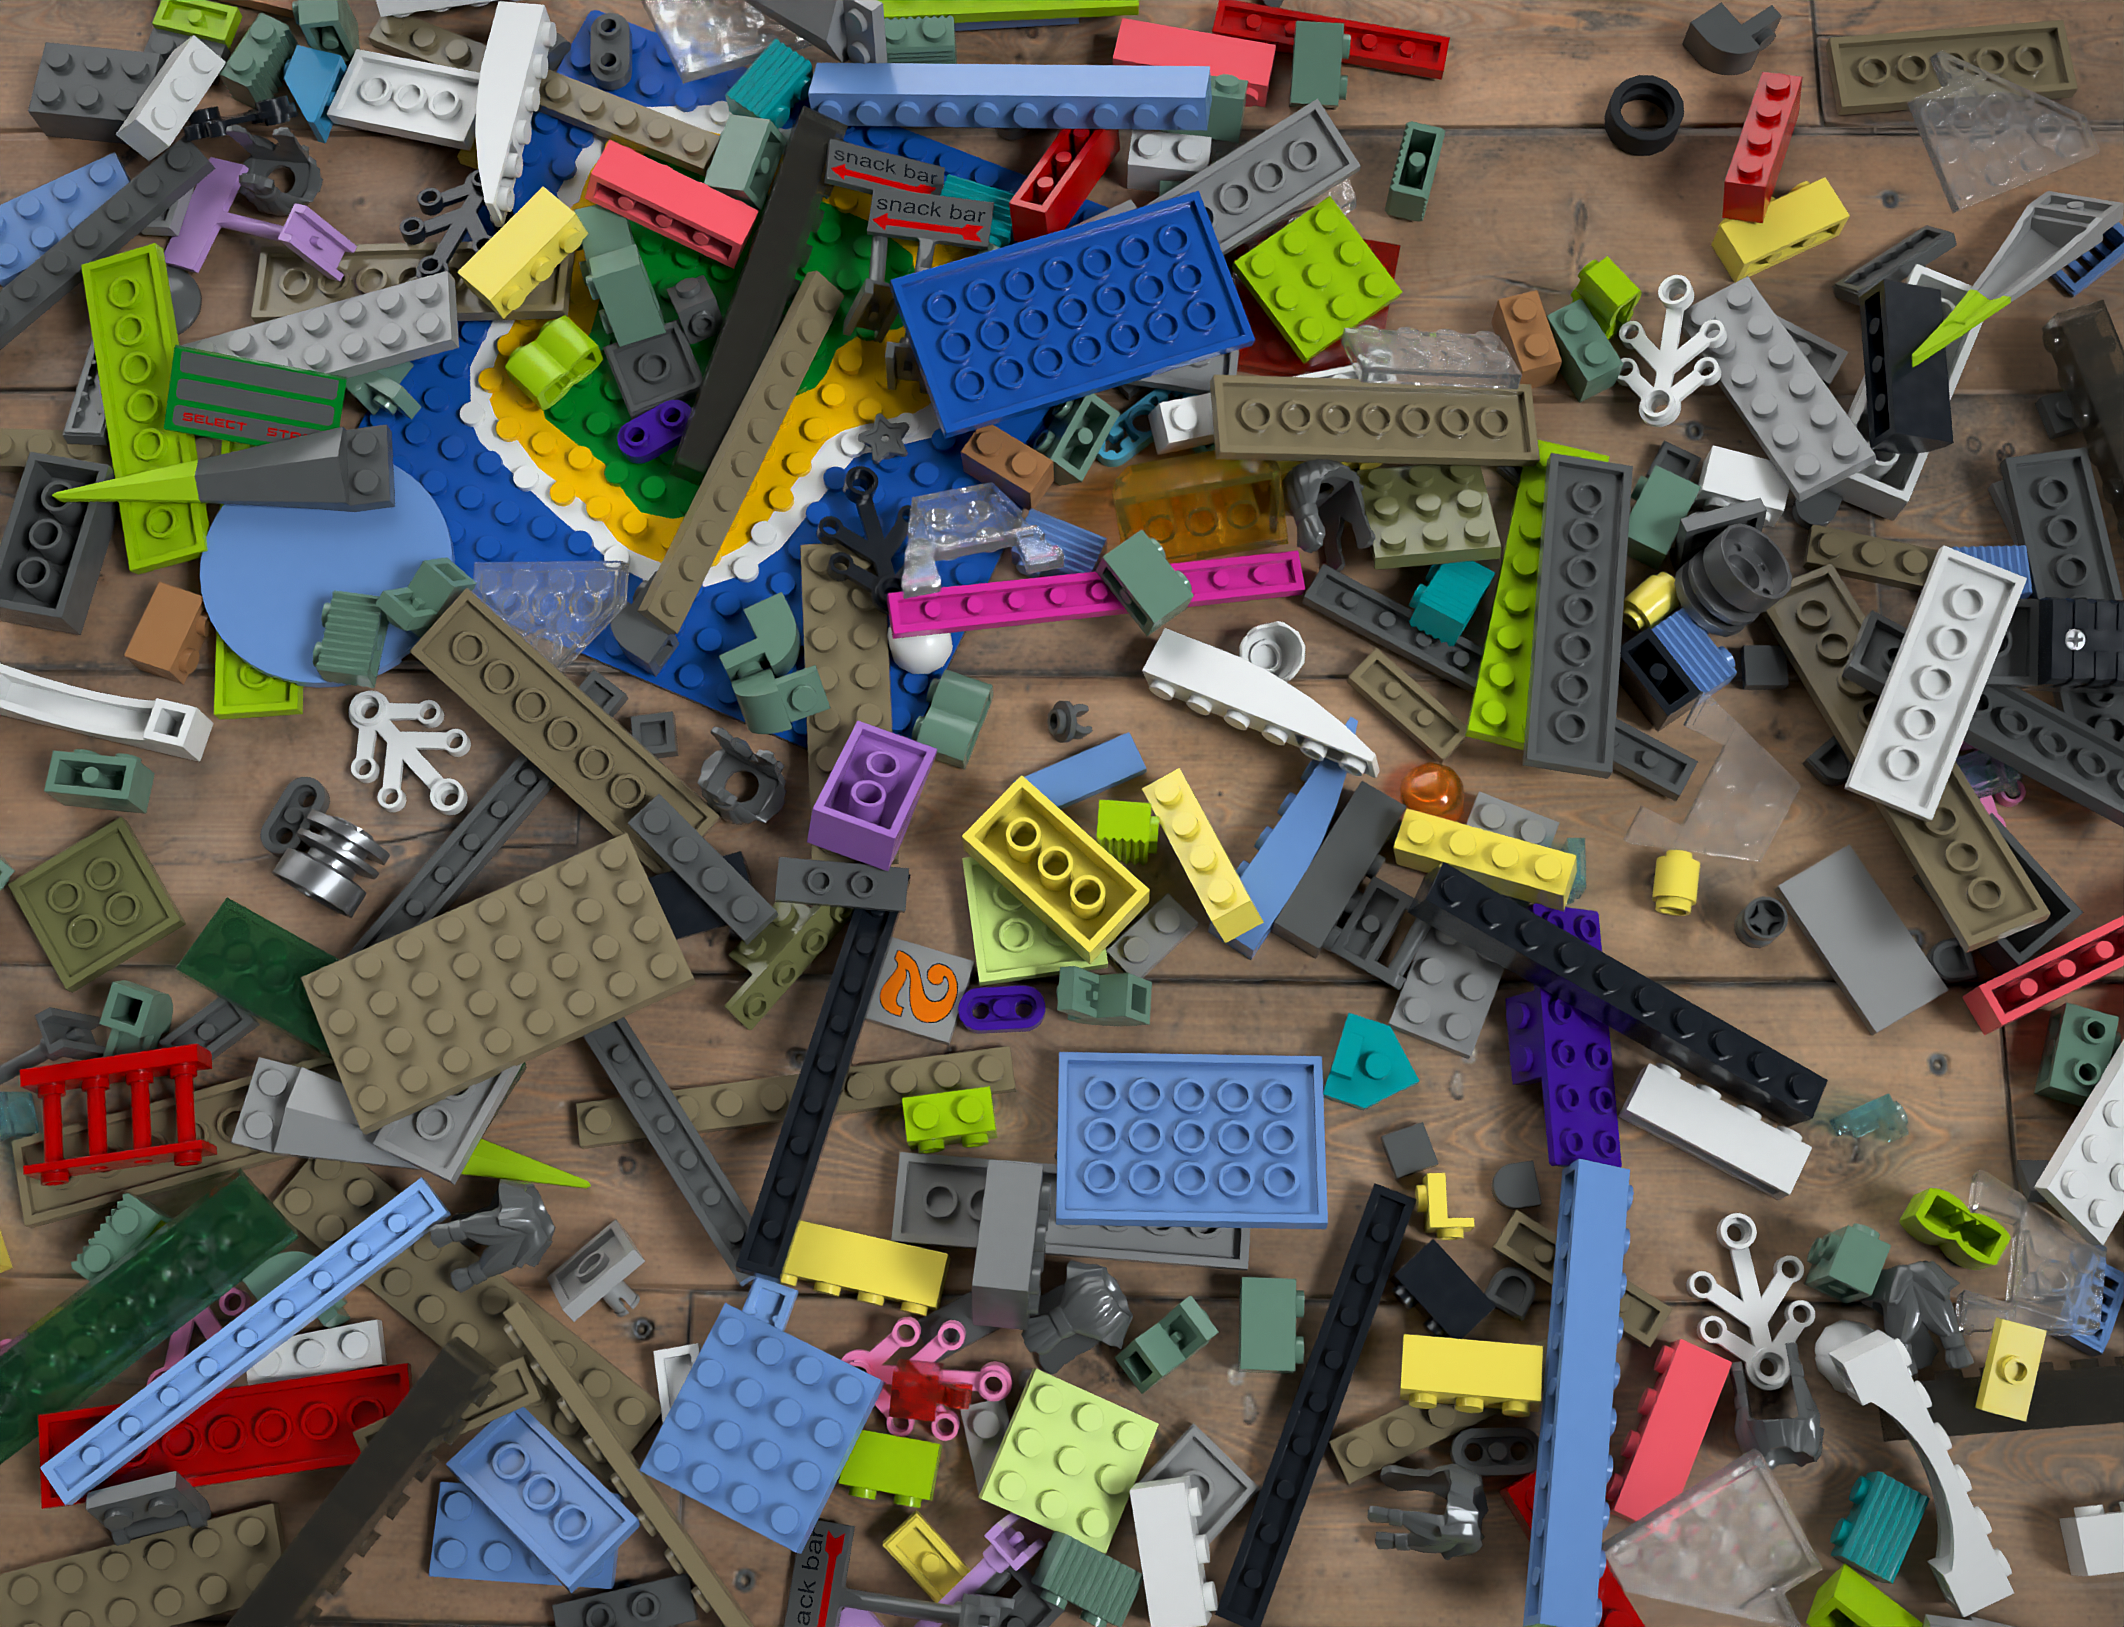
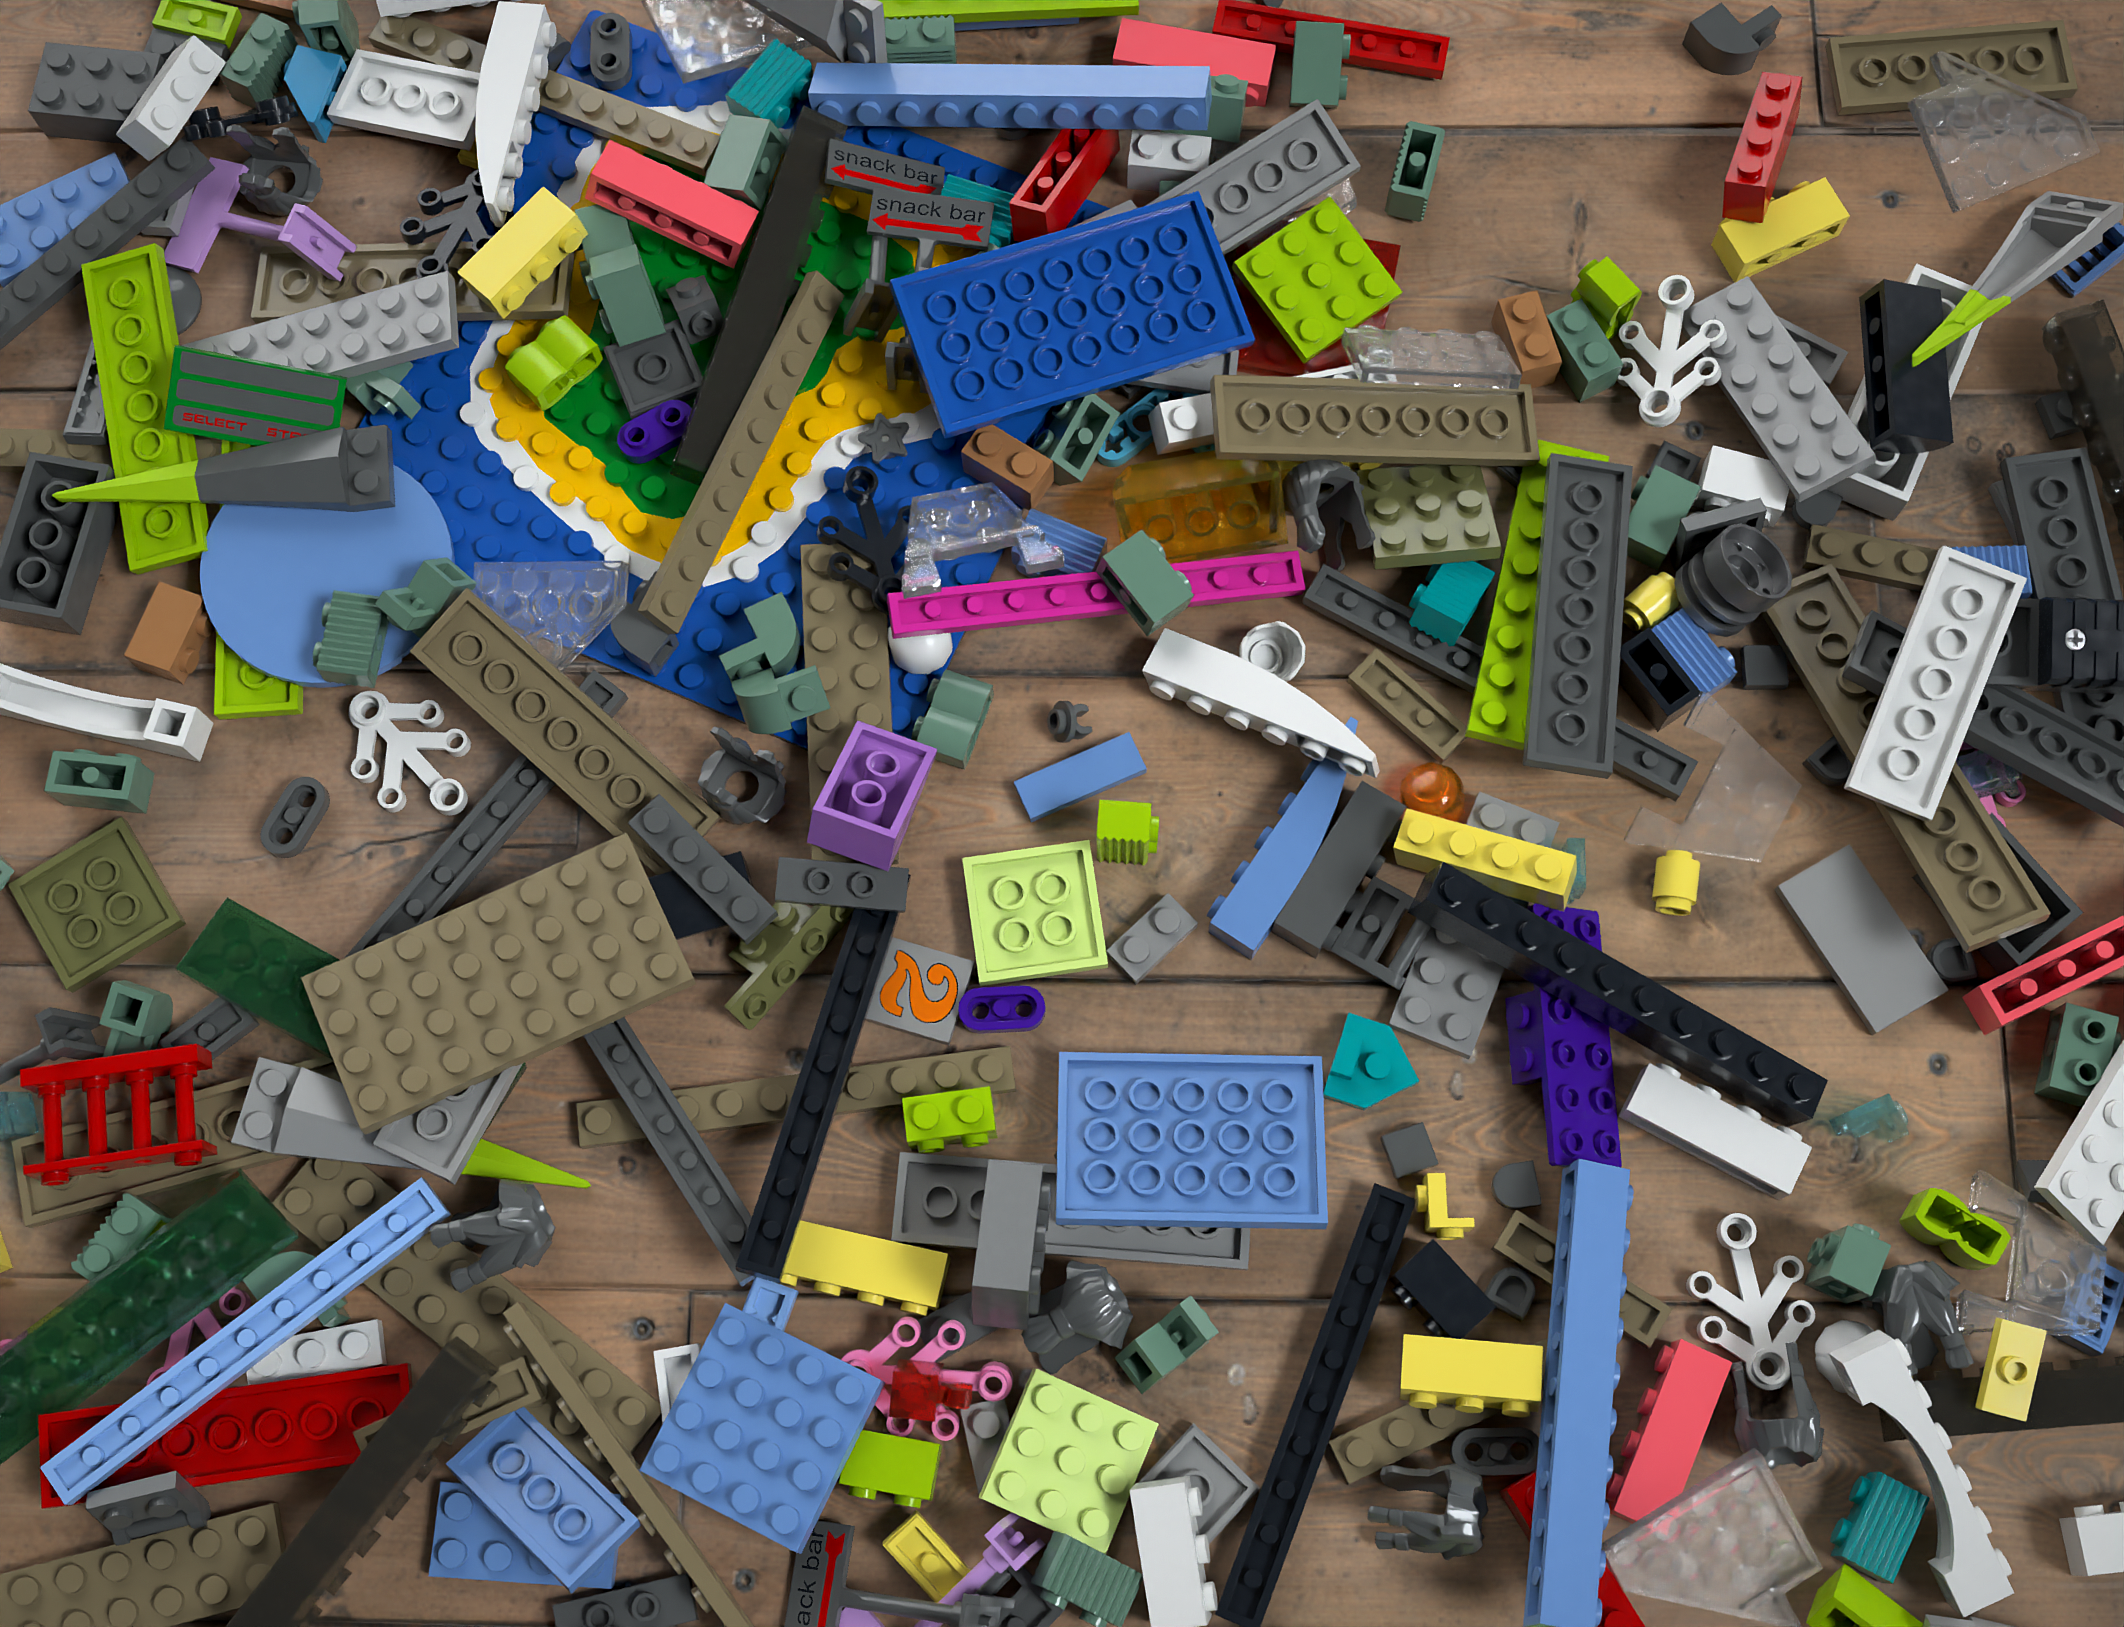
flat silver wheel [272,809,390,918] -> none
light grey tile [547,1219,645,1322] -> none
dark grey plate [631,711,679,759] -> none
light yellow brick [962,775,1150,964] -> none
sand green brick [1056,966,1152,1026] -> none
light yellow brick [1142,768,1264,943] -> none
sand green brick [1238,1277,1304,1374] -> none
black tyre [1604,75,1684,156] -> none
dark grey wheel [1734,896,1788,948] -> none
dark grey plate [1832,225,1957,306] -> none

